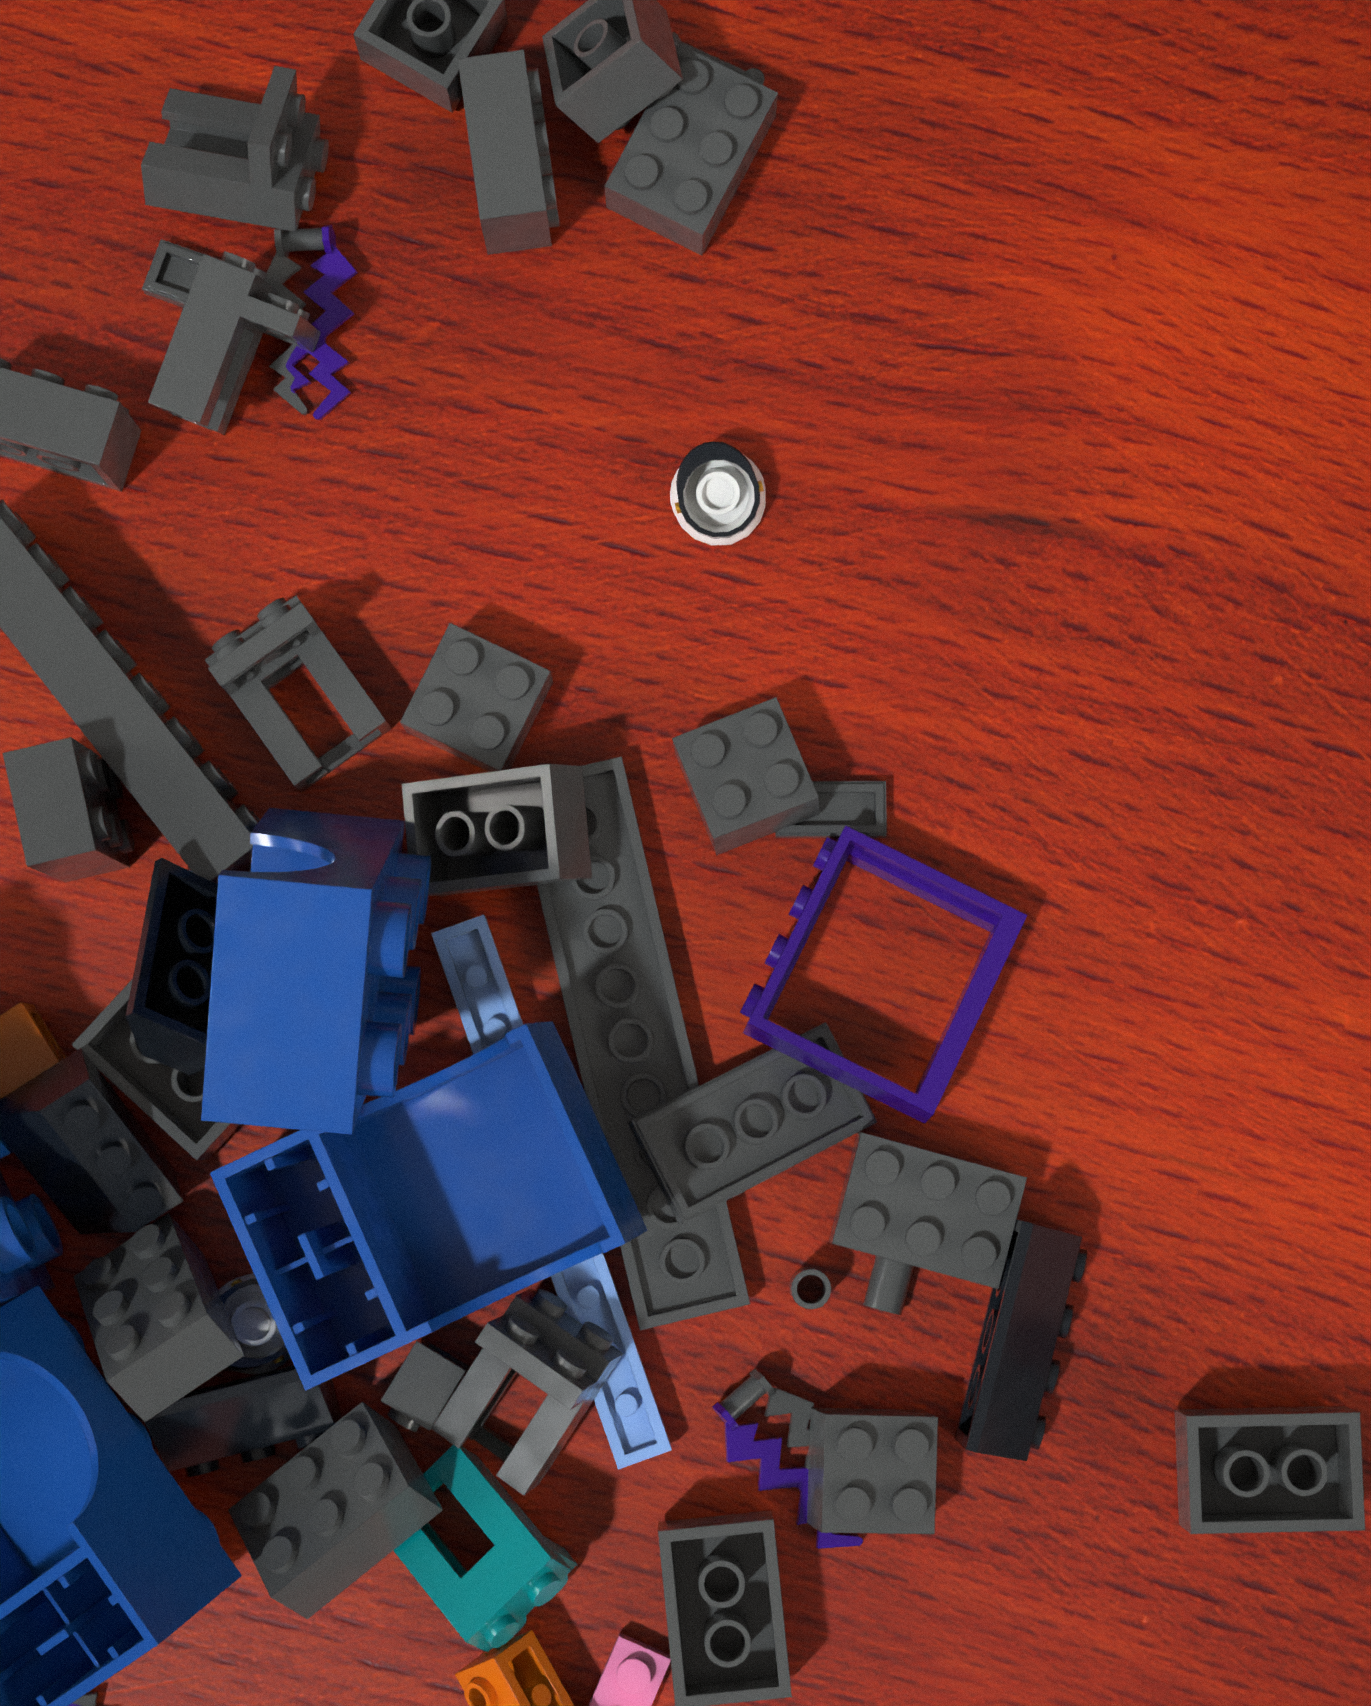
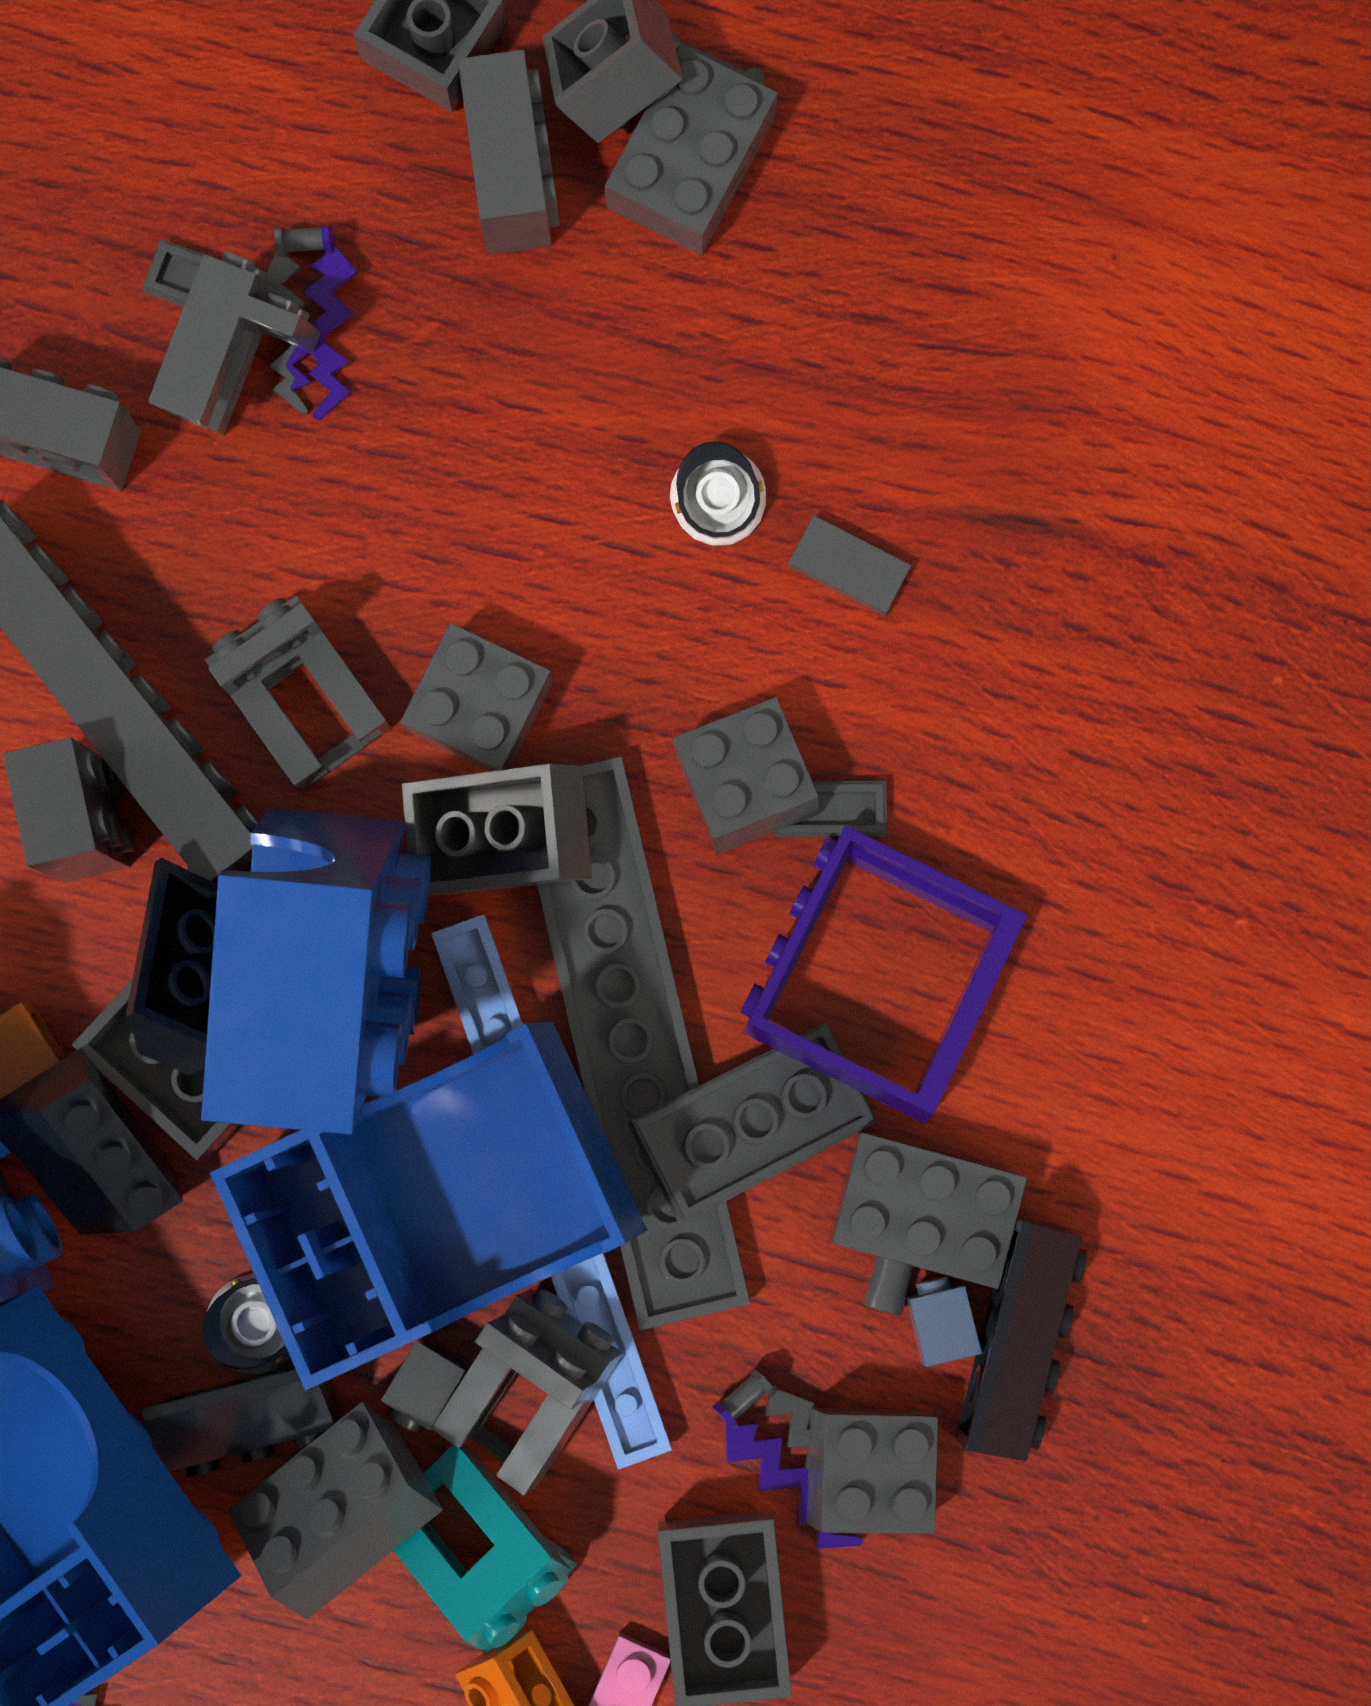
dark grey brick [73,1213,244,1422] -> none
dark grey brick [141,66,329,232] -> none
dark grey hinge [789,1267,831,1309] -> none
dark grey brick [1174,1406,1365,1534] -> none
none -> dark grey tile [788,515,911,617]
none -> sand blue brick [906,1276,982,1367]

